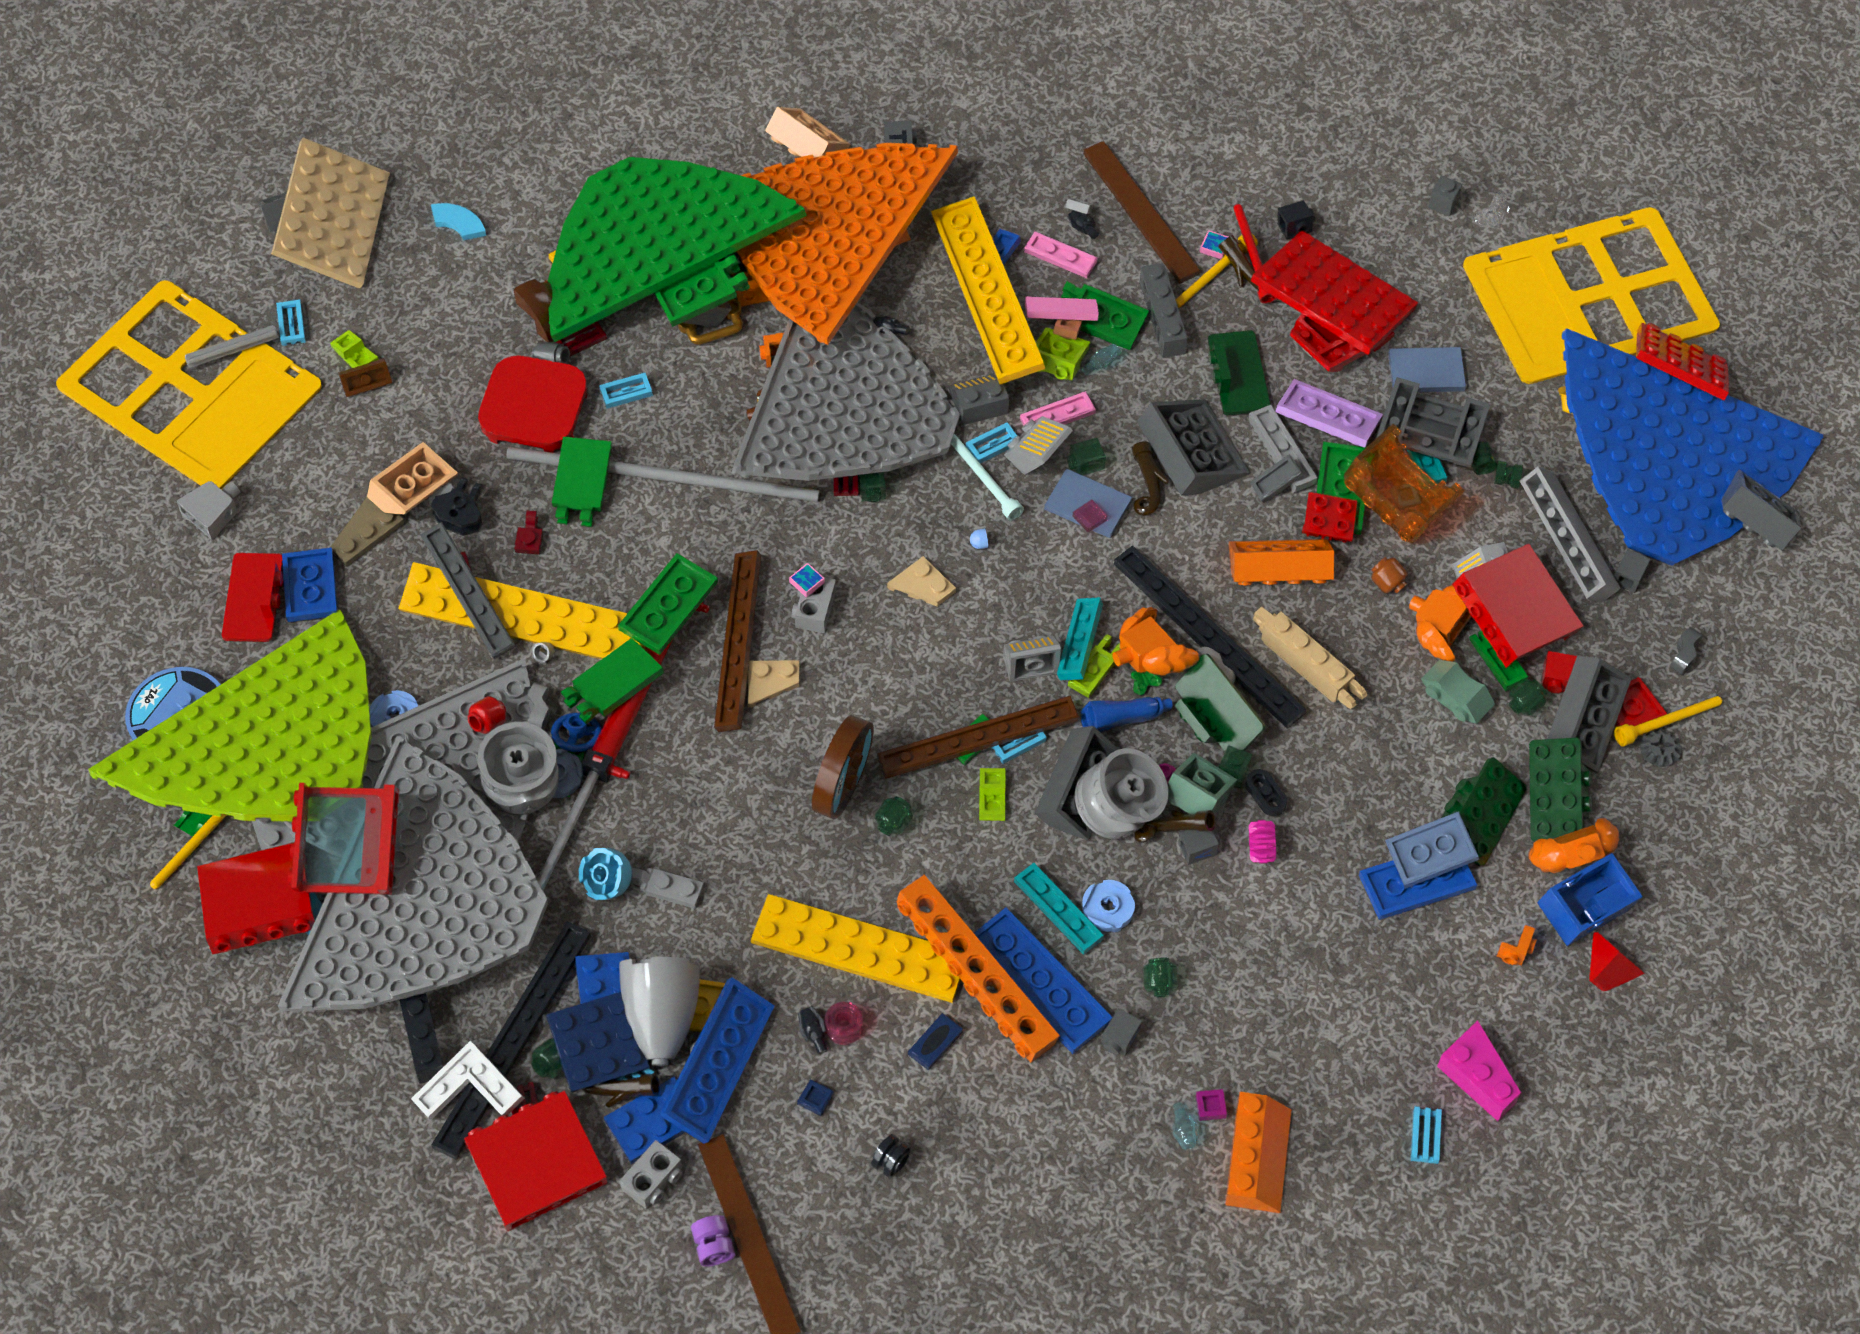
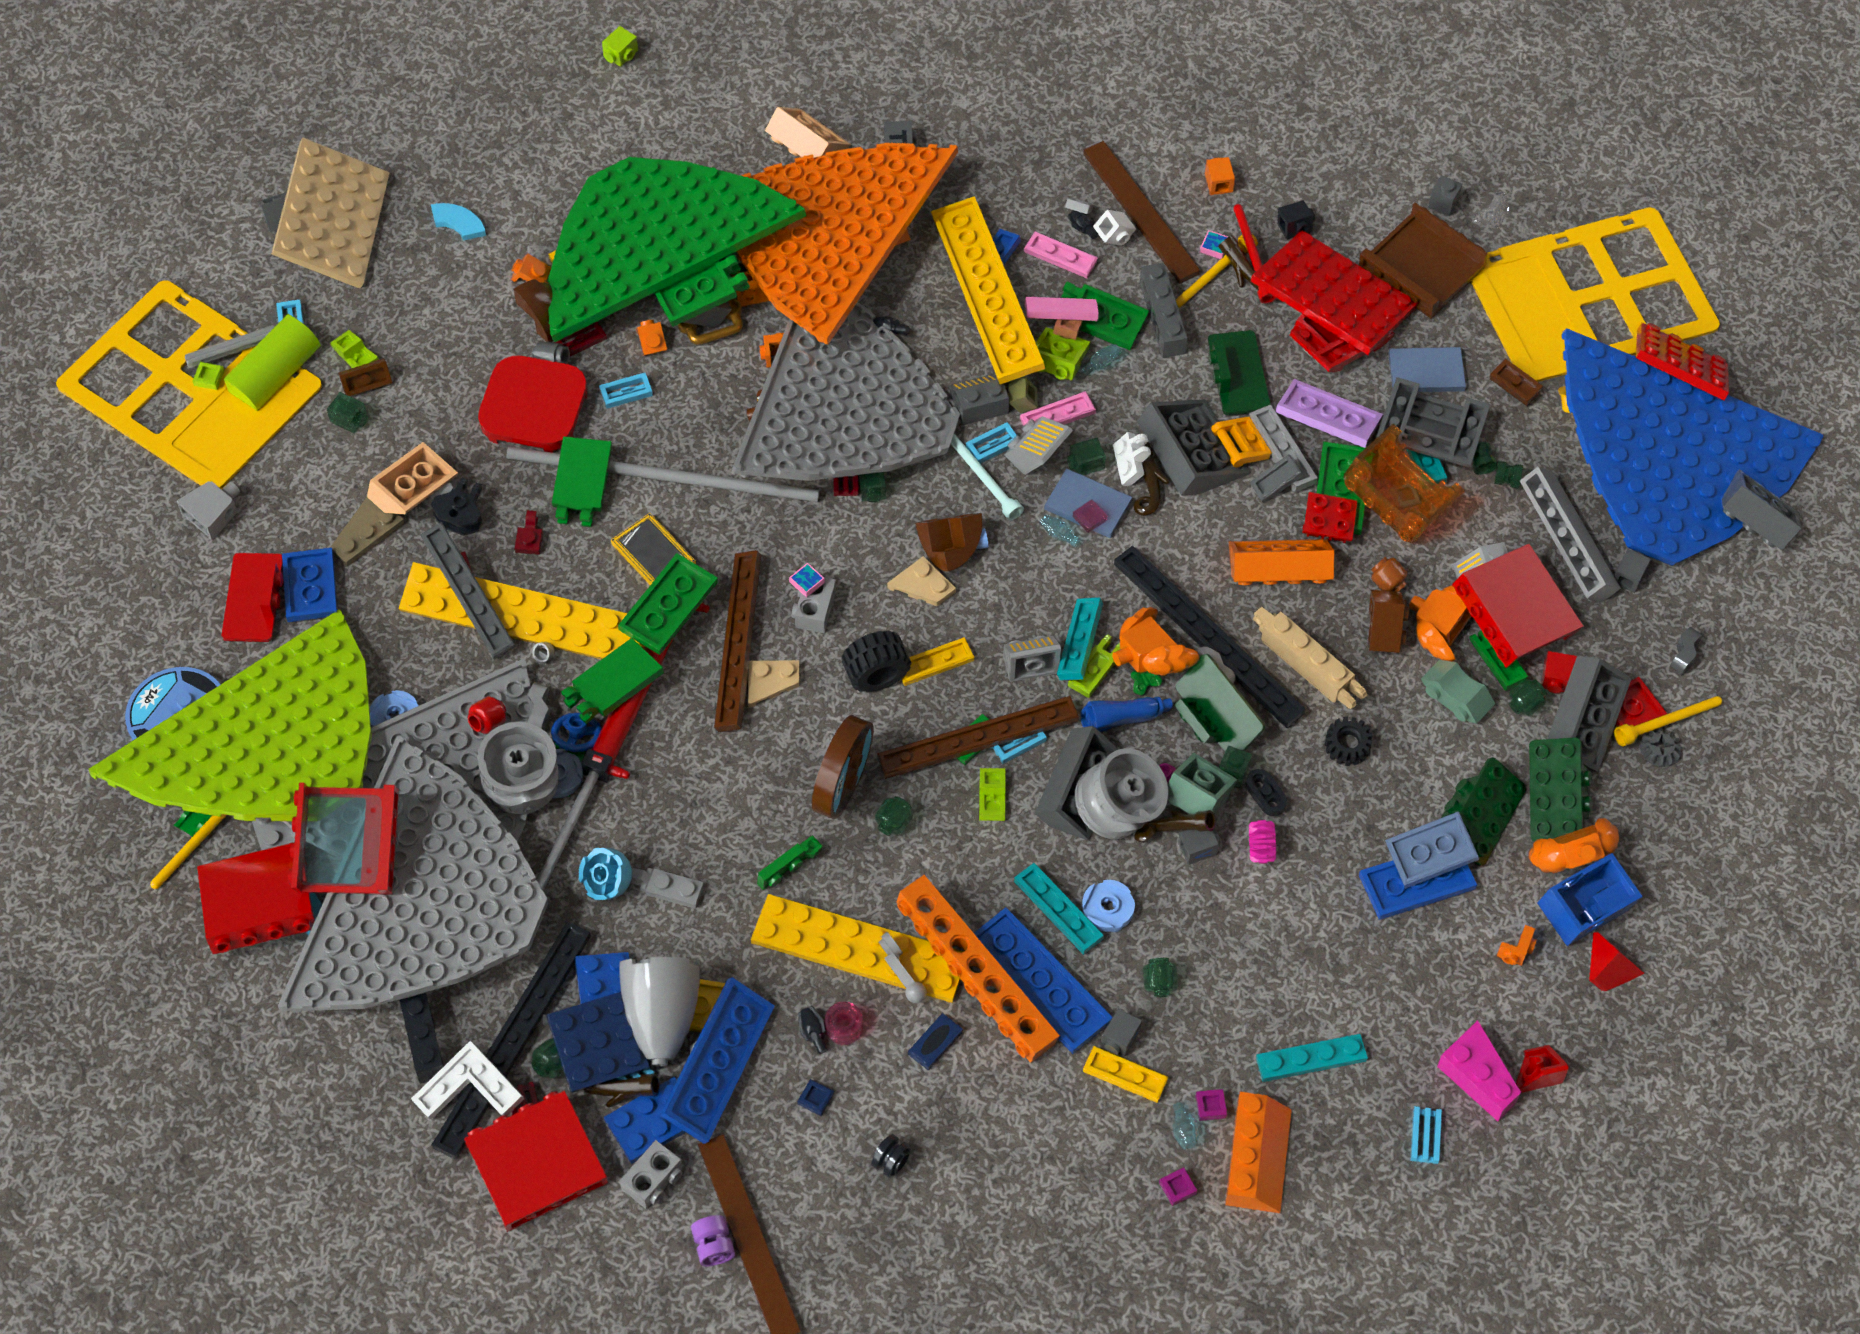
none -> lime tile [193,362,225,390]
none -> lime brick [224,314,321,411]
none -> clear green brick [327,392,368,433]
none -> orange bracket [511,253,551,282]
none -> lime brick [602,26,638,67]
none -> tile [611,513,696,585]
none -> orange bracket [636,319,667,356]
none -> green hinge [757,835,822,890]
none -> black tyre [841,630,911,692]
none -> light grey piece [878,932,927,1003]
none -> yellow tile [901,637,975,686]
none -> reddish brown brick [915,513,982,572]
none -> olive plate [1007,377,1037,413]
none -> clear light blue piece [1040,515,1080,547]
none -> yellow tile [1083,1046,1168,1103]
none -> white brick [1093,210,1136,245]
none -> white hinge [1113,432,1151,486]
none -> magenta plate [1159,1167,1197,1206]
none -> orange brick [1205,157,1235,195]
none -> light orange plate [1211,417,1272,468]
none -> teal plate [1256,1034,1368,1082]
none -> black tyre [1325,717,1373,766]
none -> reddish brown panel [1359,203,1488,319]
none -> reddish brown brick [1368,590,1409,653]
none -> reddish brown plate [1489,358,1543,406]
none -> red slope [1516,1045,1569,1093]

